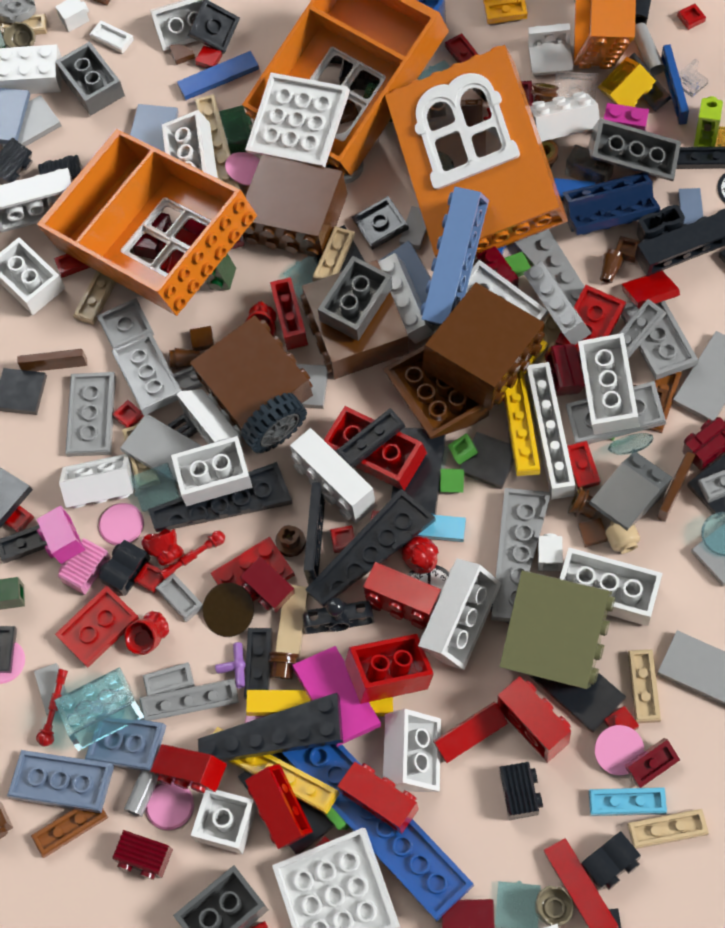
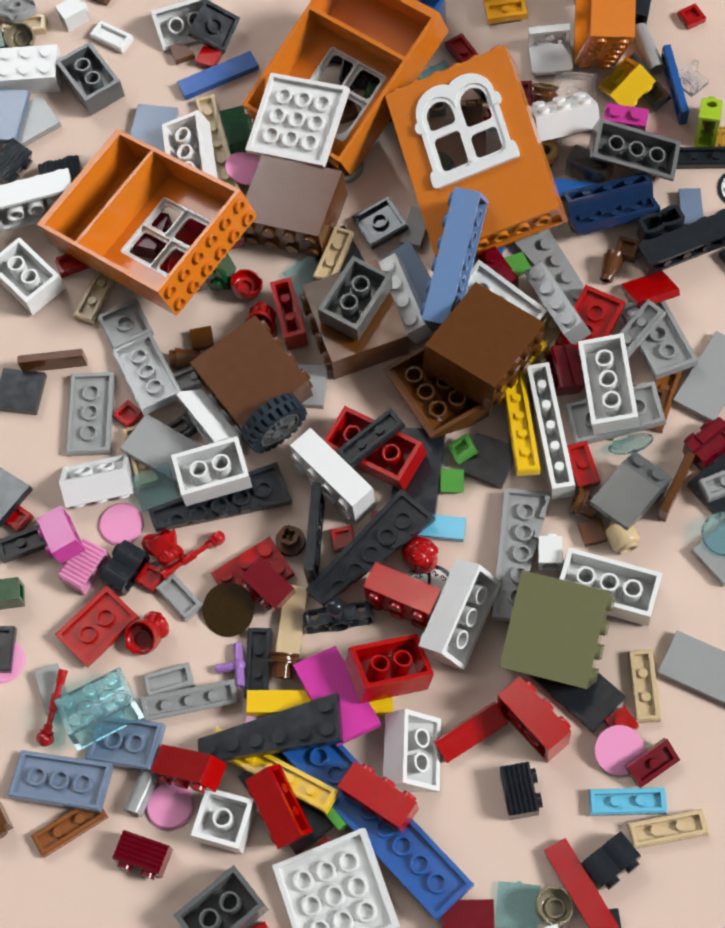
none -> red hair [230,269,263,301]

